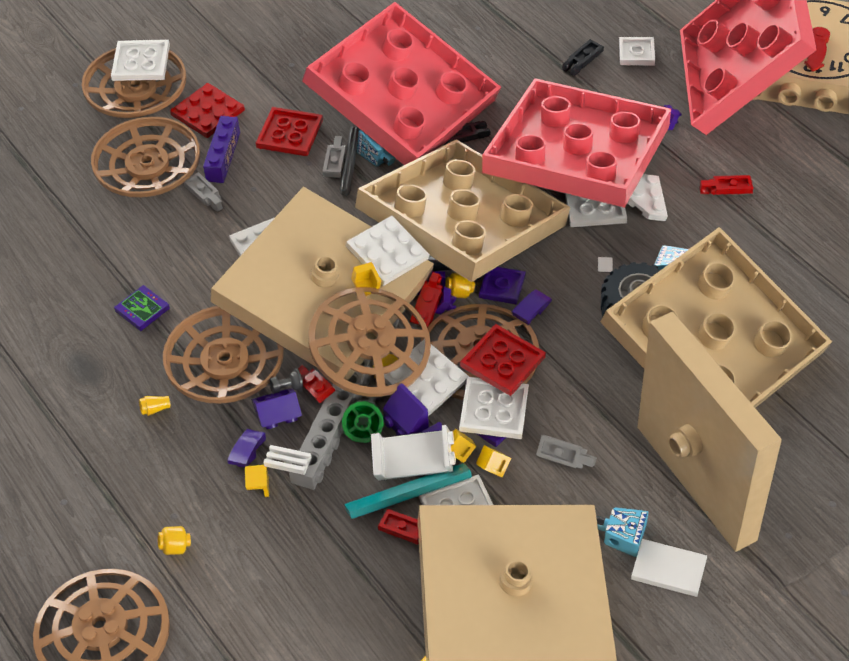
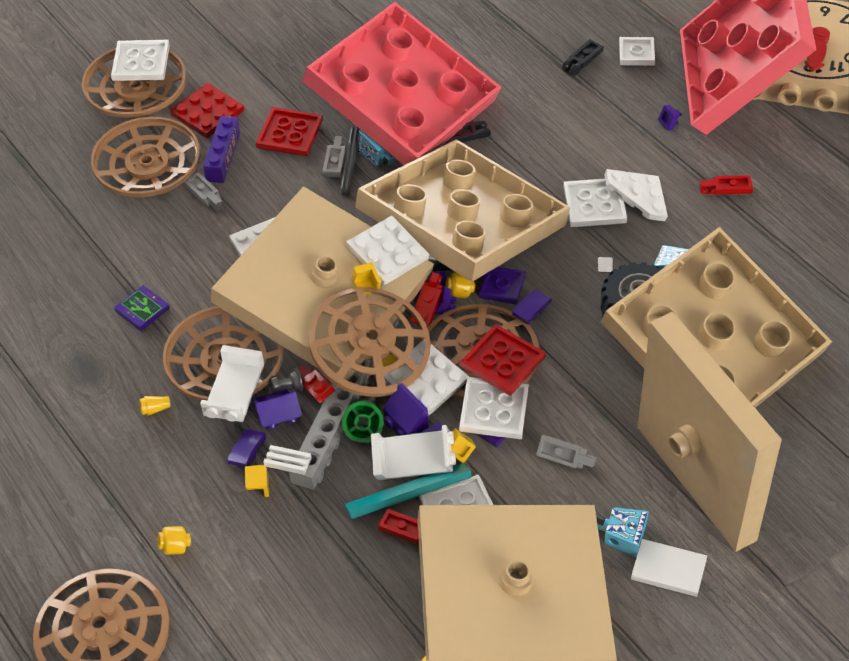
yellow panel [476,445,511,478] -> none
coral piece [482,79,671,208] -> none
none -> white panel [200,345,264,422]

